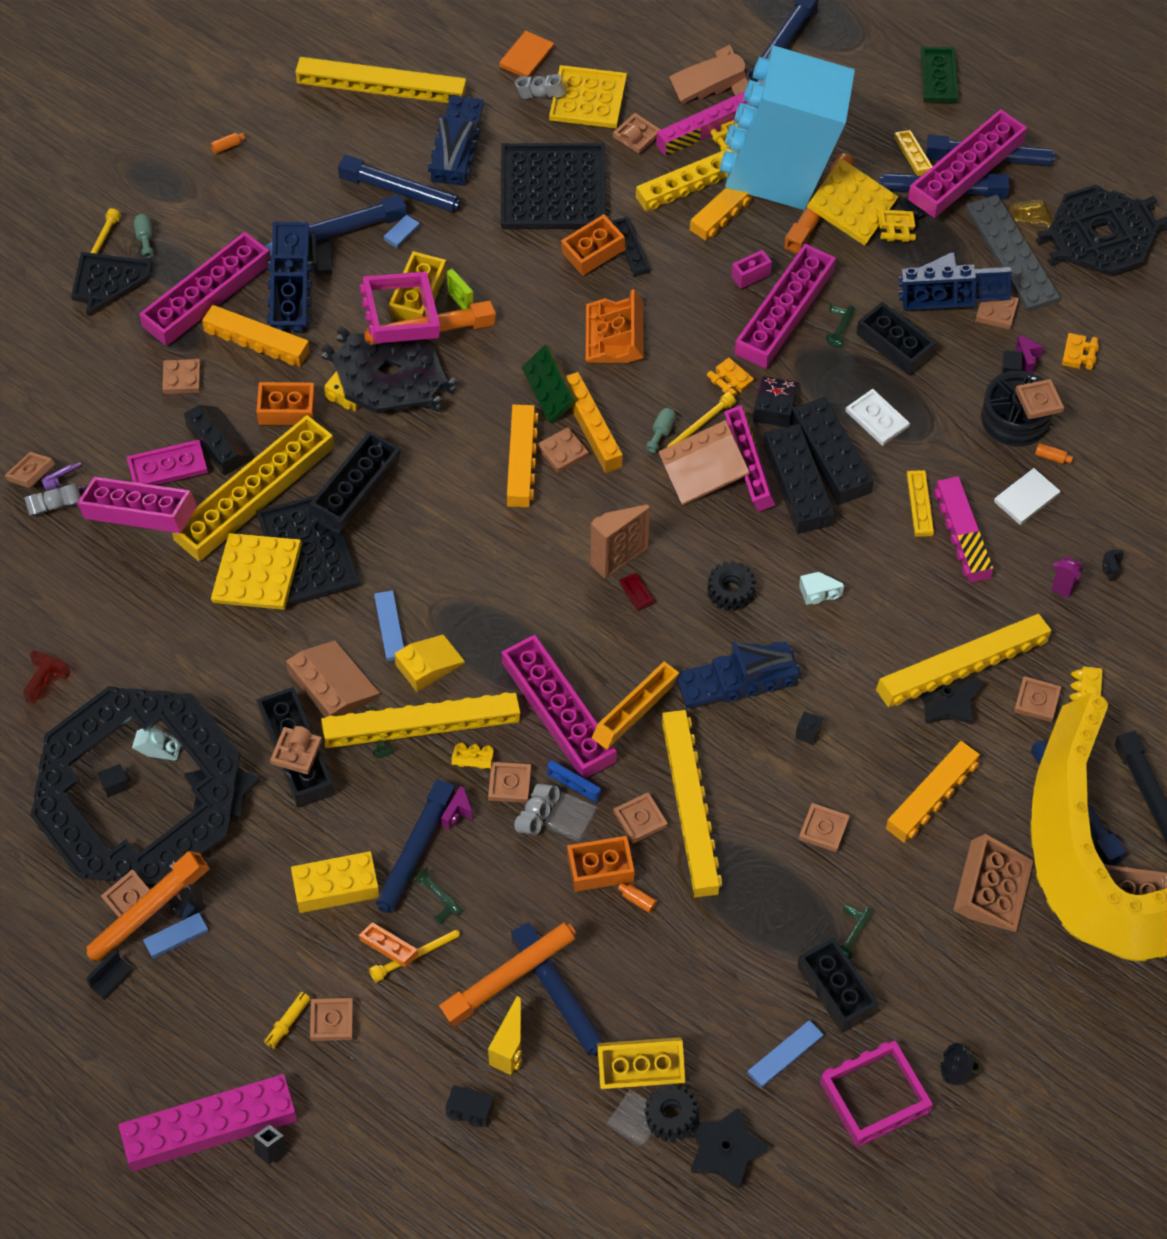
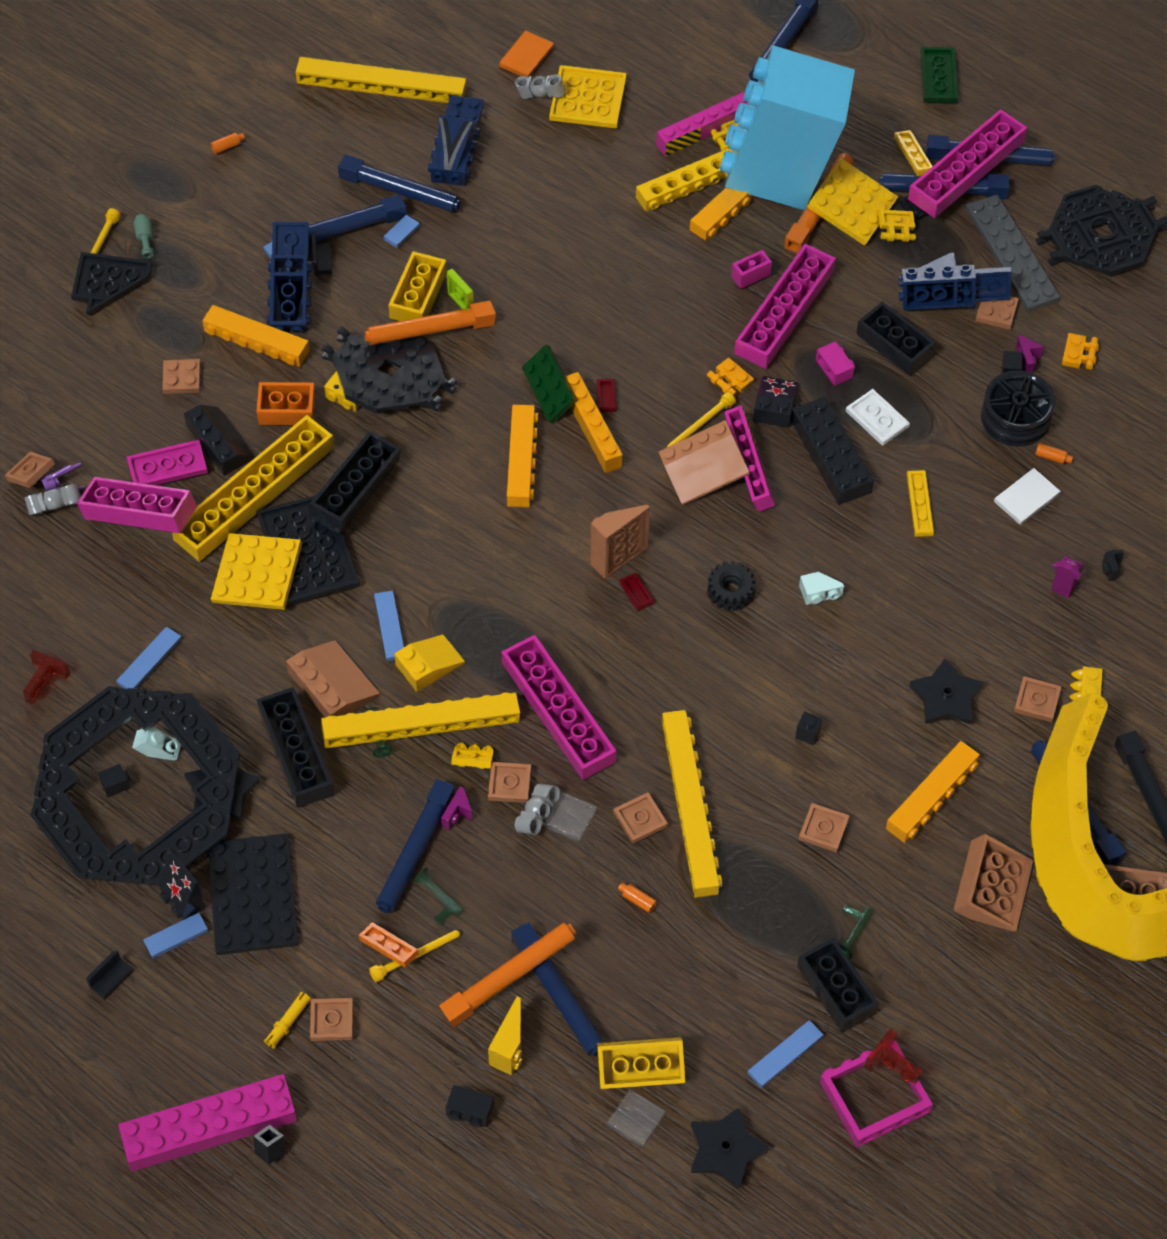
orange brick [86,851,210,962] -> none
nougat plate [101,869,150,917] -> none
dark pink brick [139,232,271,346] -> none
nougat plate [270,726,322,774] -> none
yellow brick [291,851,379,913] -> none
dark pink window [359,272,440,343] -> none
black plate [500,143,606,228] -> none
nougat plate [537,427,588,473] -> none
blue tile [547,760,601,802] -> none
orange brick [561,214,626,276] -> none
orange brick [567,836,635,892] -> none
orange piece [585,290,644,363] -> none
light orange brick [592,661,679,750] -> none
black tile [611,217,651,277] -> none
nougat plate [613,113,661,154] -> none
black tyre [644,1084,700,1143] -> none
sand green piece [646,408,676,453] -> none
nougat slope [669,44,748,105] -> none
dark blue wedge [676,641,801,709] -> none
black brick [763,424,835,534] -> none
clear green piece [825,305,855,348] -> none
yellow brick [876,614,1052,707] -> none
dark pink brick [934,476,993,583] -> none
black tile [940,1043,982,1086] -> none
clear yellow wing [1009,199,1053,227] -> none
nougat plate [1015,379,1064,419] -> none
none -> medium blue tile [116,627,182,689]
none -> black plate [209,833,298,955]
none -> dark red tile [597,378,616,412]
none -> dark pink brick [816,341,855,386]
none -> clear red bracket [864,1029,923,1085]

